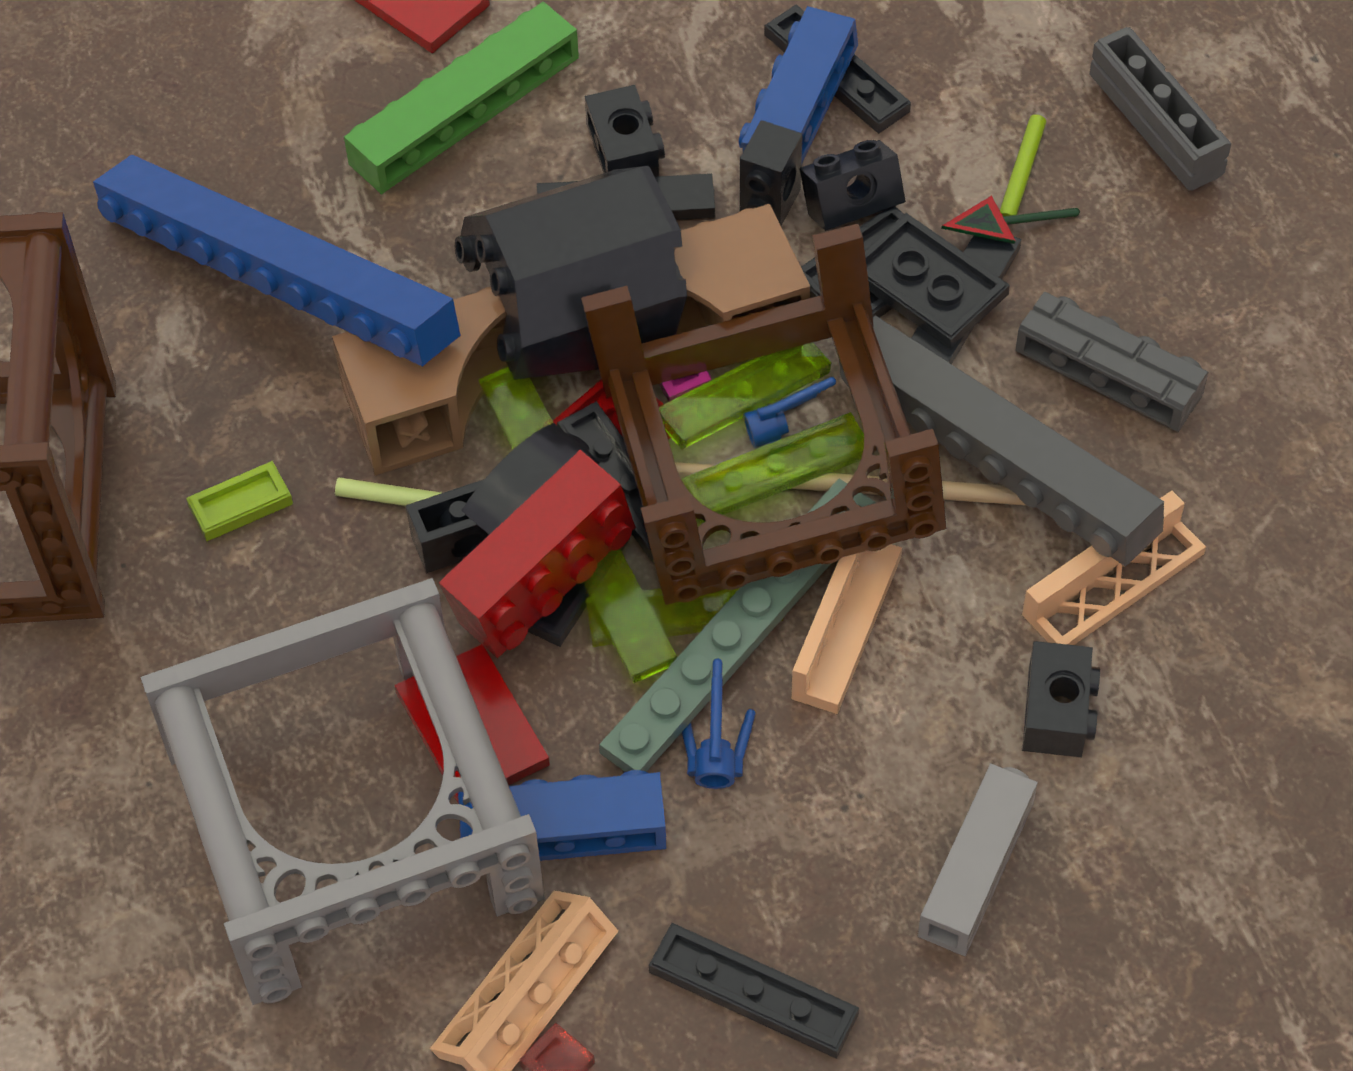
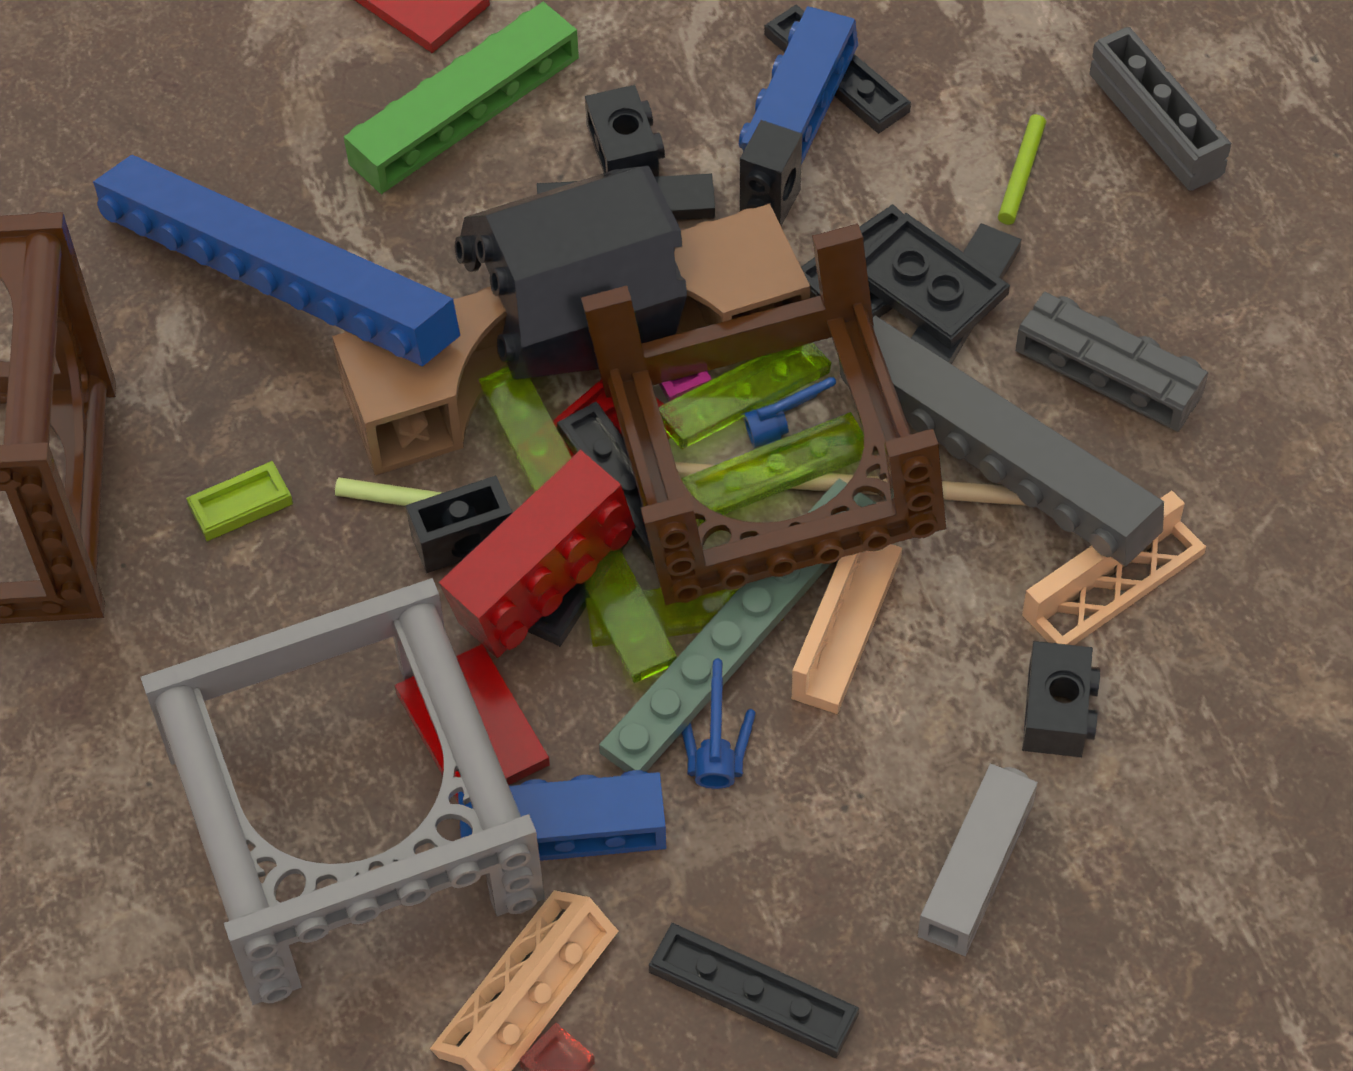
black arch [461,423,600,535] -> none
black brick [799,140,906,231] -> none
piece [941,195,1080,244] -> none

